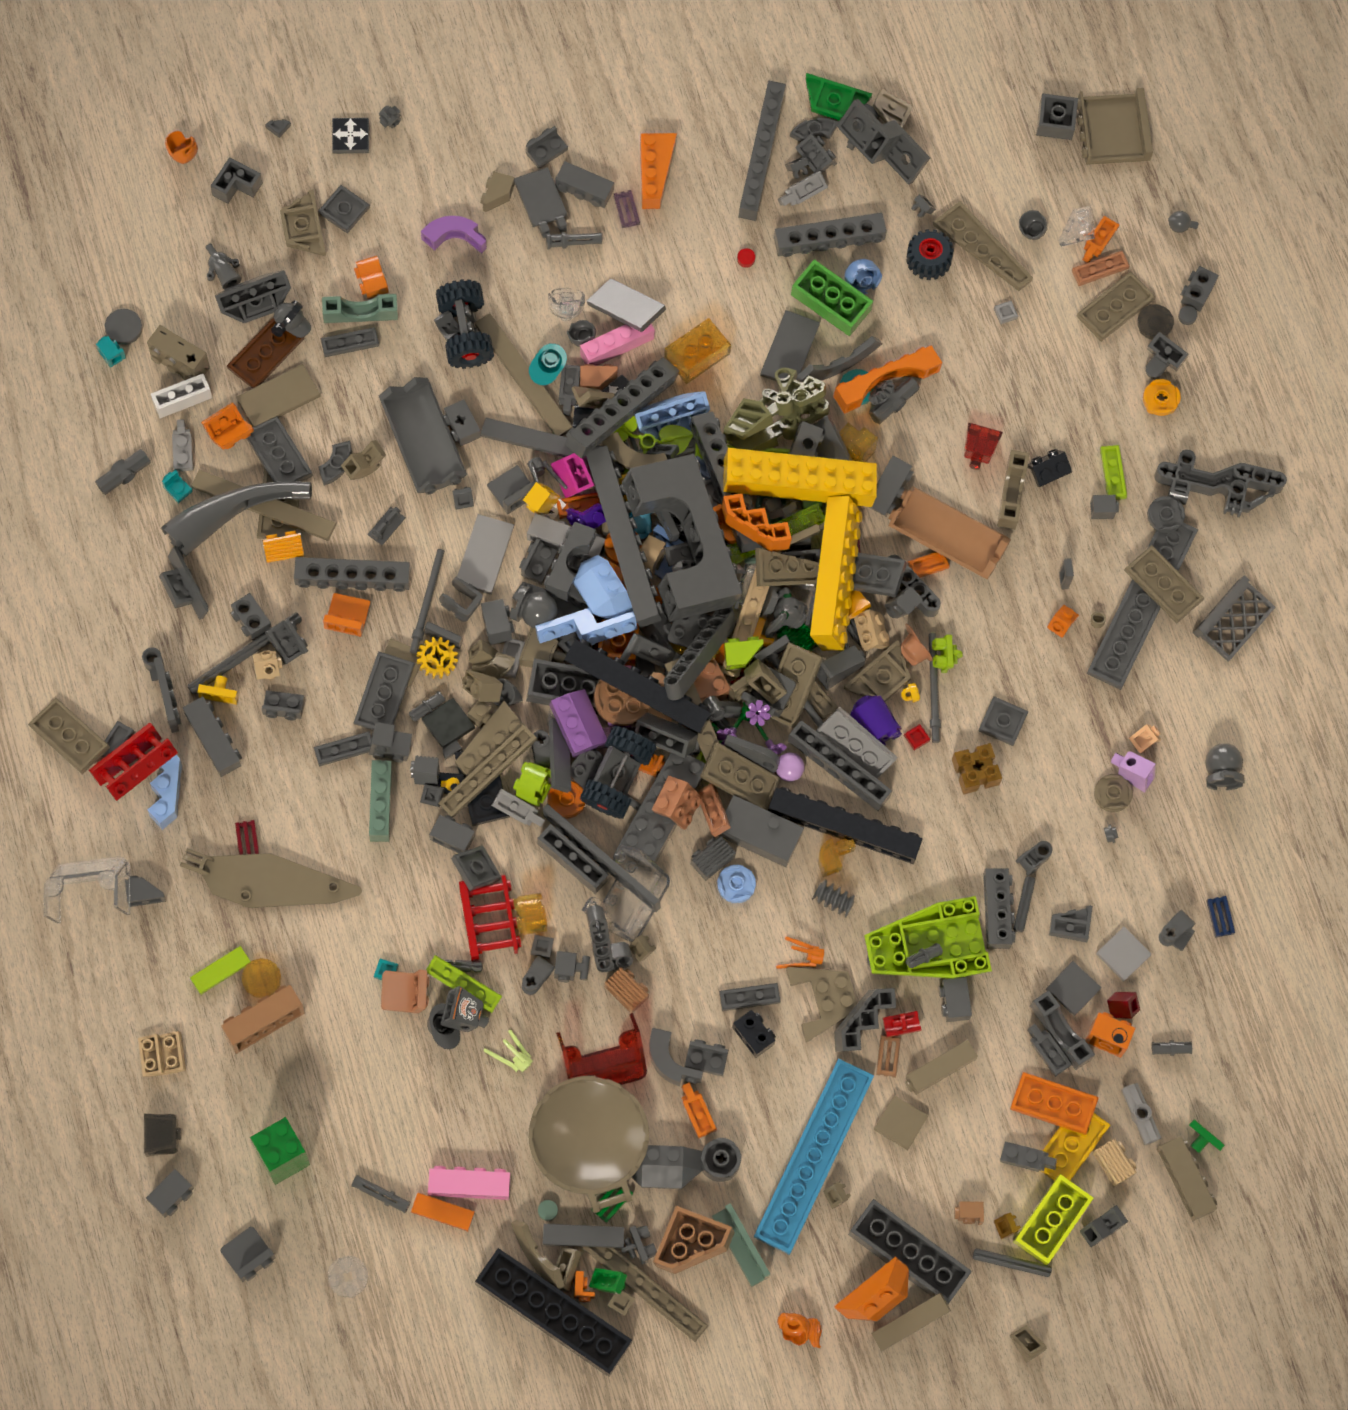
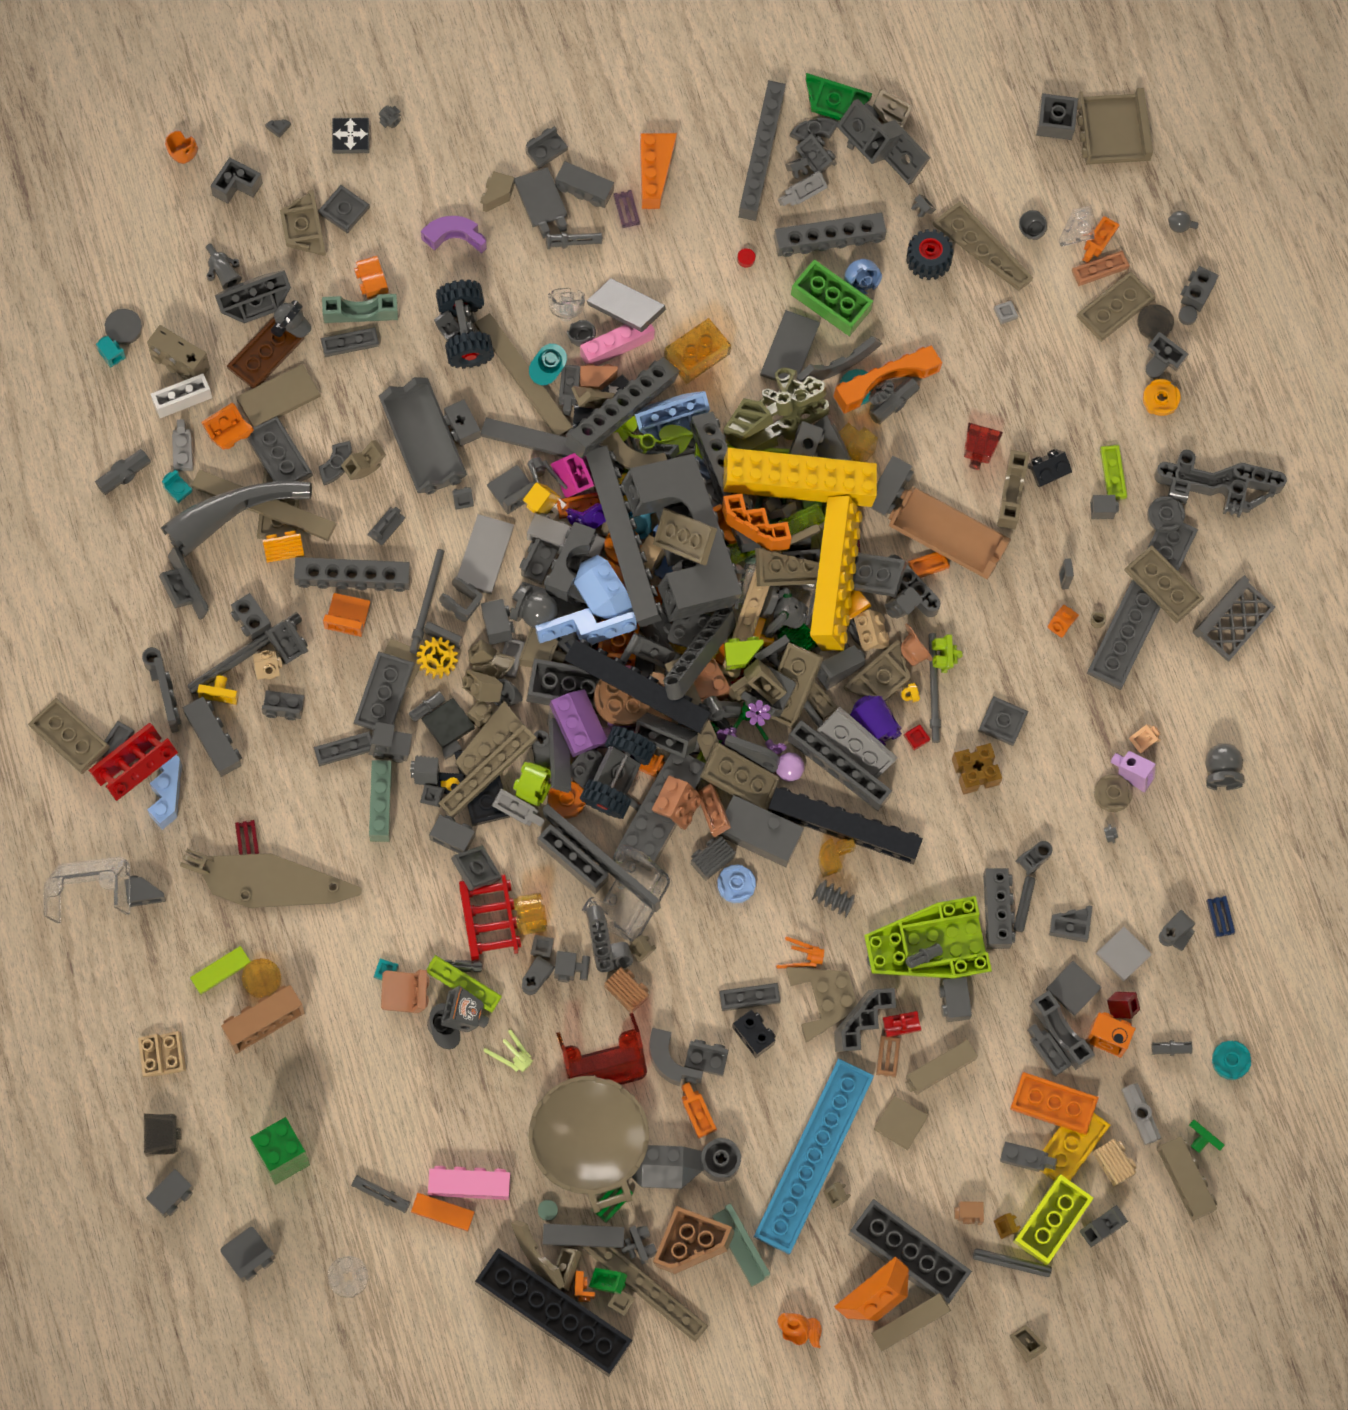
none -> dark tan tile [653,508,717,565]
none -> teal tile [1212,1041,1252,1080]

